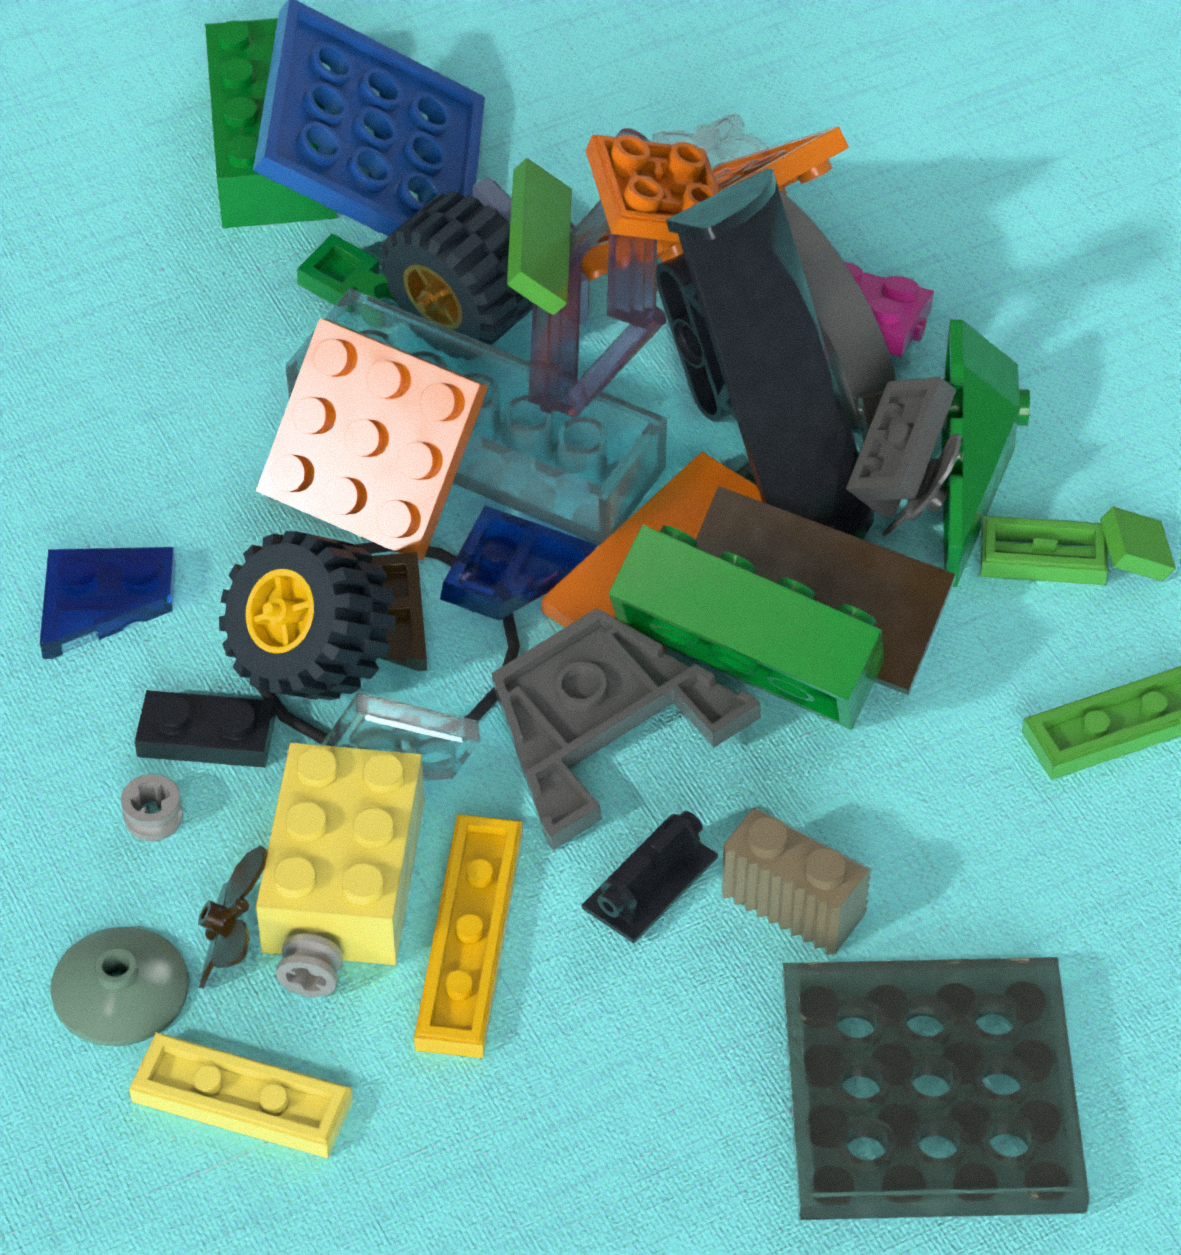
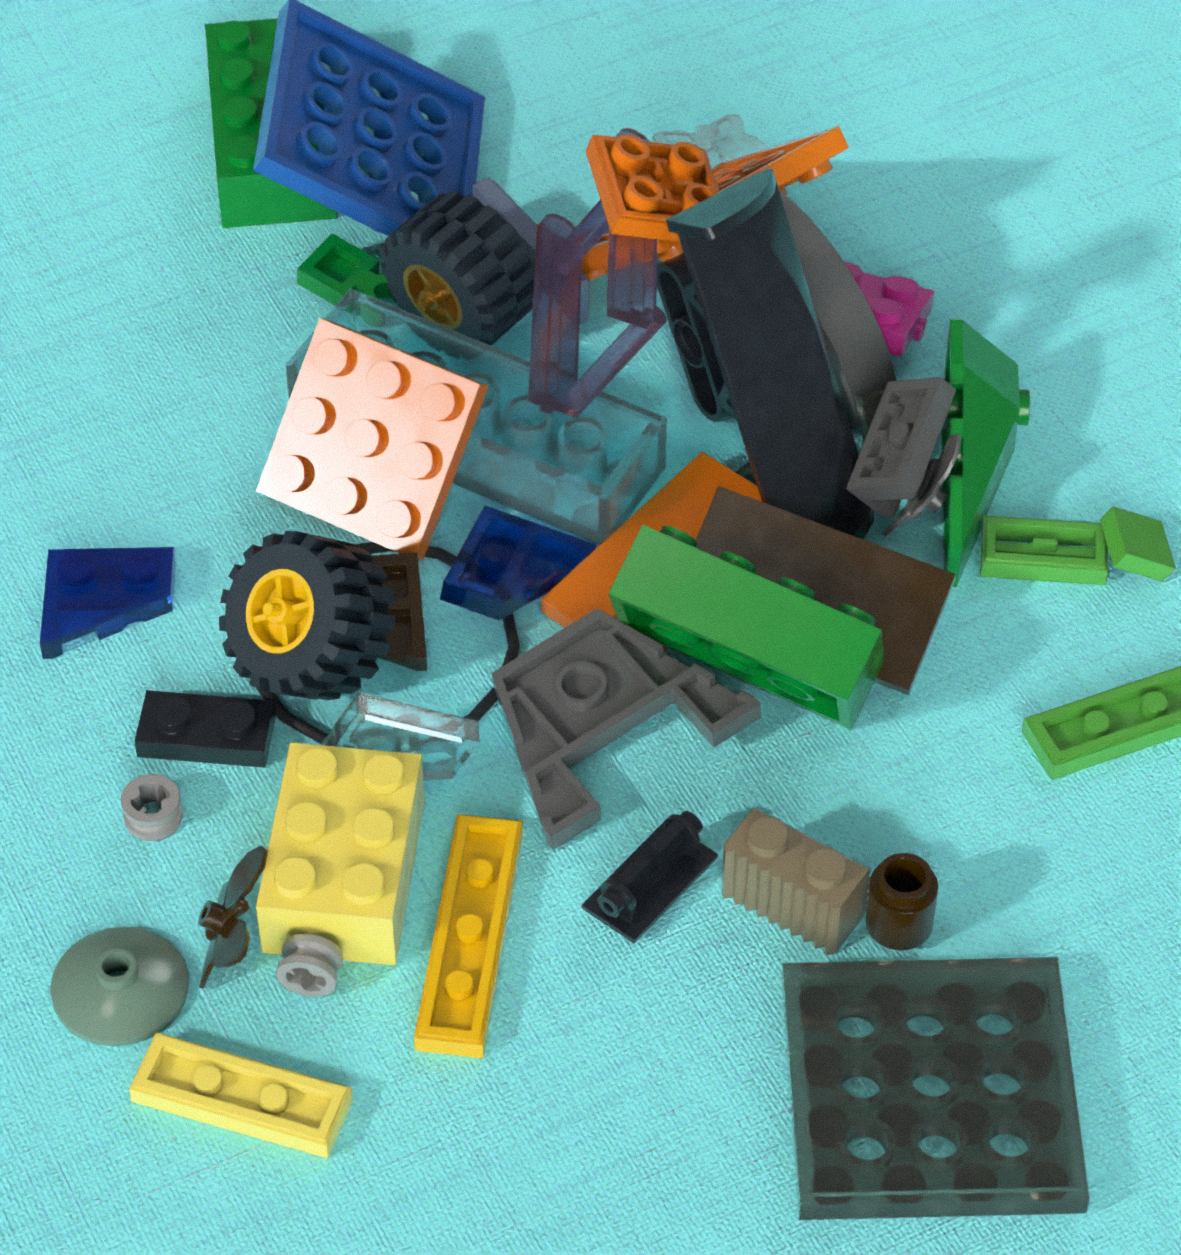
bright green tile [507,158,572,315] -> none
none -> dark brown brick [865,853,938,950]

